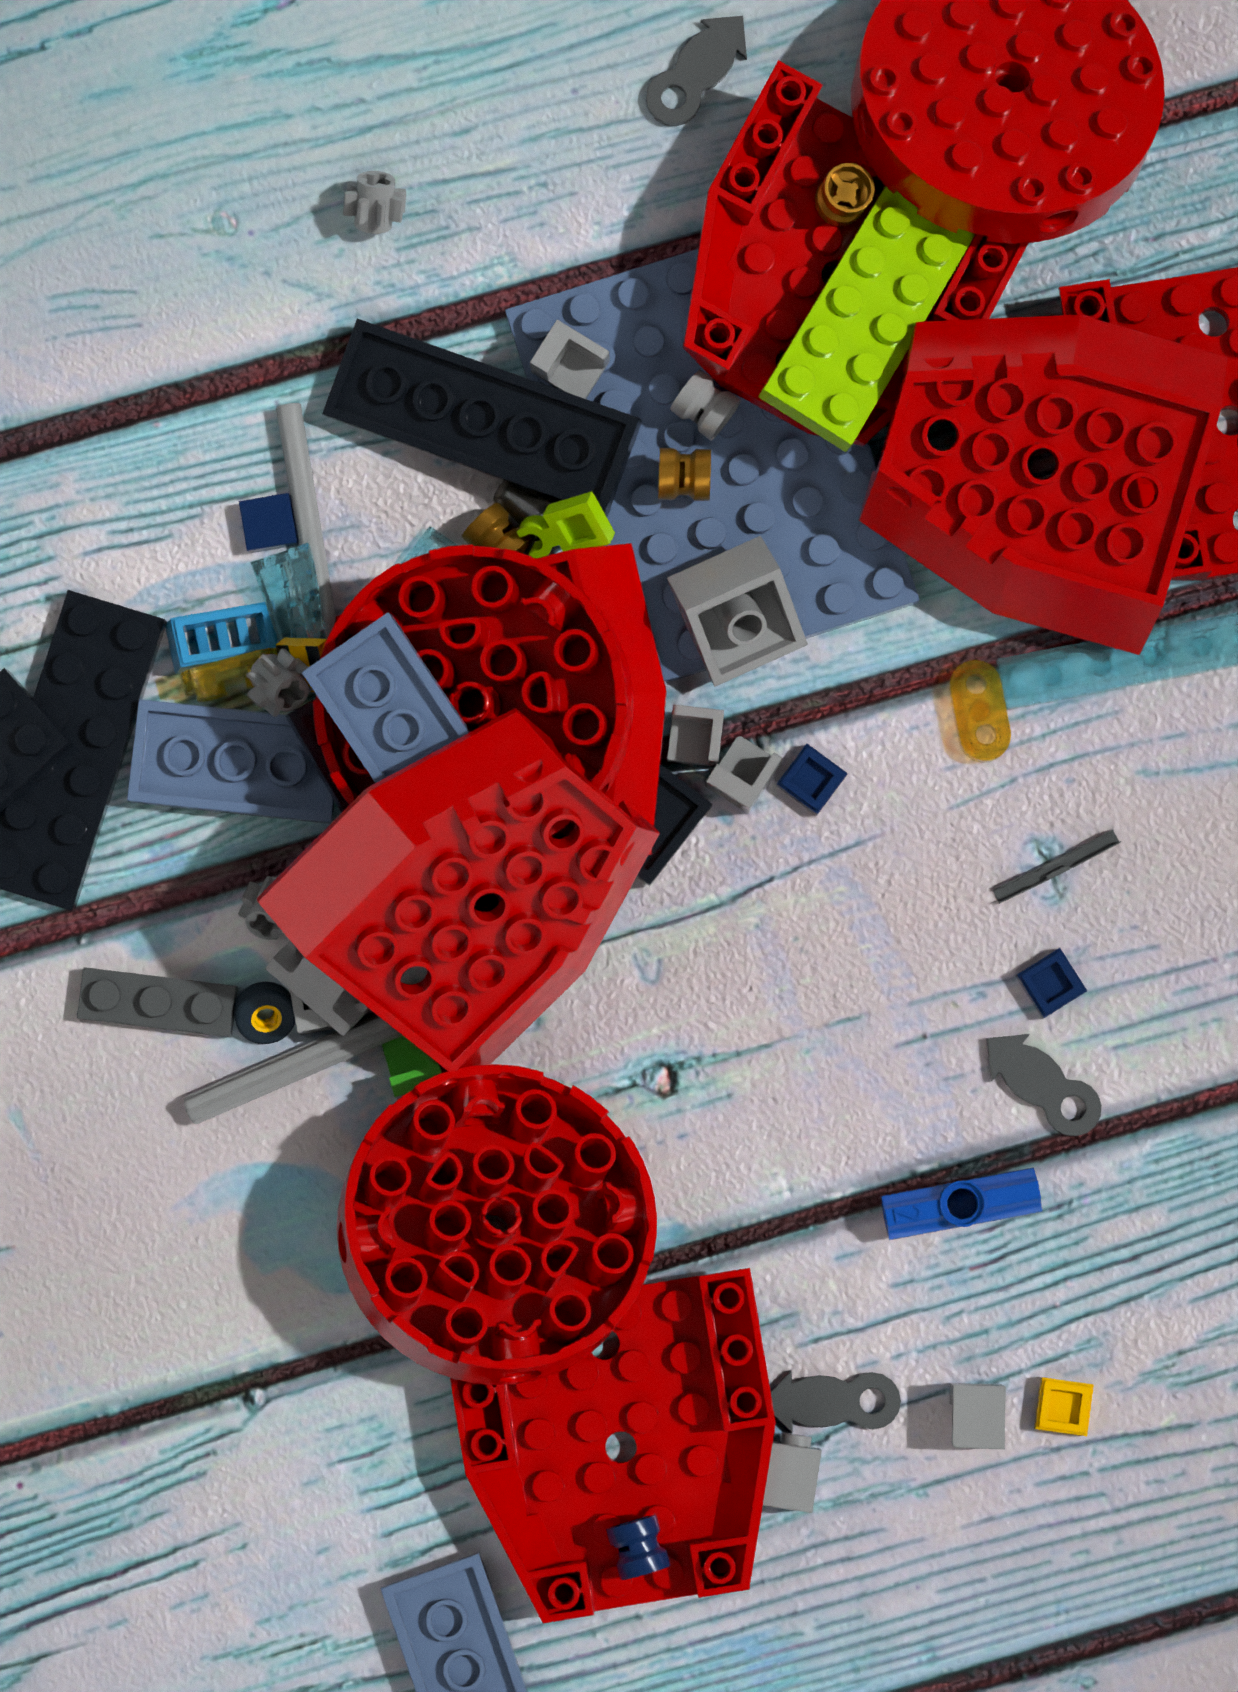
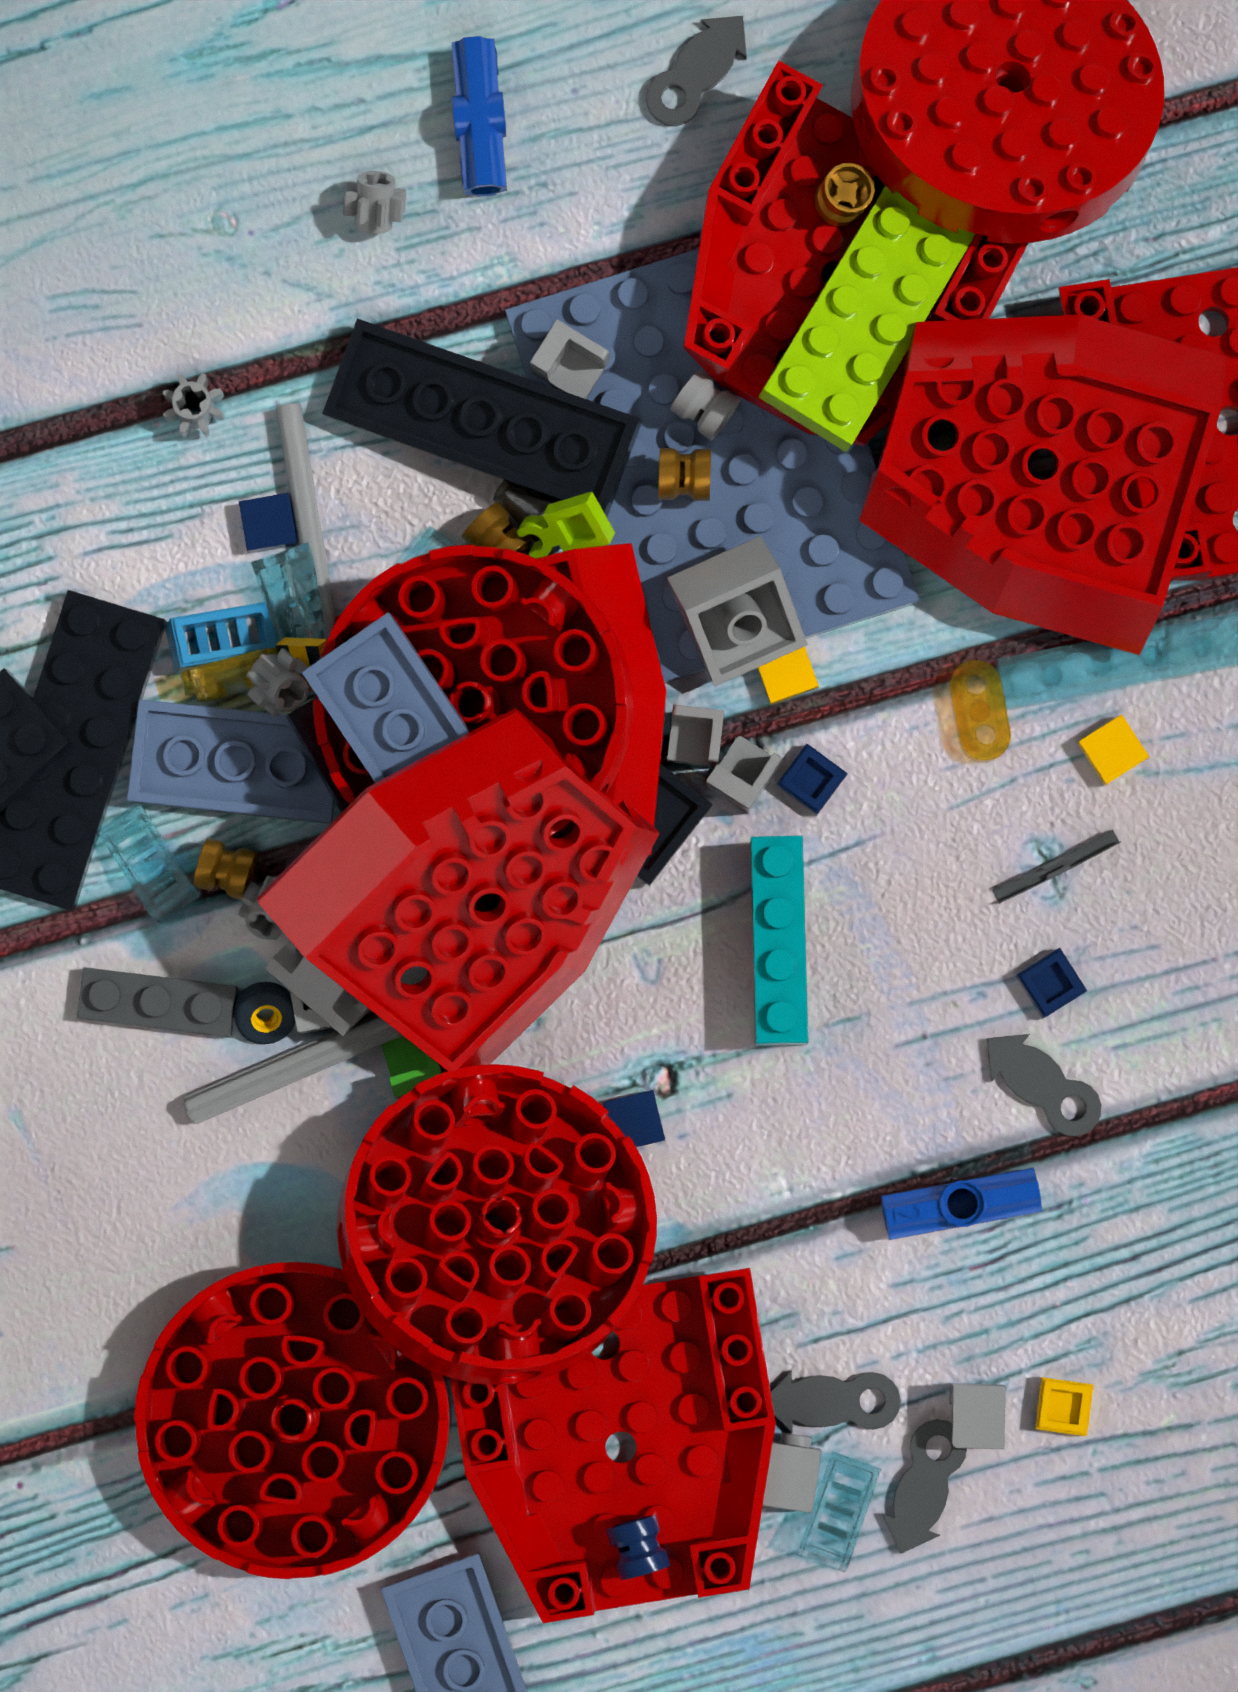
none -> clear light blue slope [98,805,201,923]
none -> red brick [134,1261,452,1579]
none -> light grey gear [162,373,225,437]
none -> pearl gold wheel [193,838,258,900]
none -> blue piece [451,36,507,197]
none -> dark blue tile [603,1090,666,1148]
none -> teal arch [750,835,808,1046]
none -> yellow tile [757,646,819,705]
none -> clear light blue slope [796,1451,881,1572]
none -> dark grey brick [882,1419,967,1554]
none -> yellow tile [1077,714,1150,786]

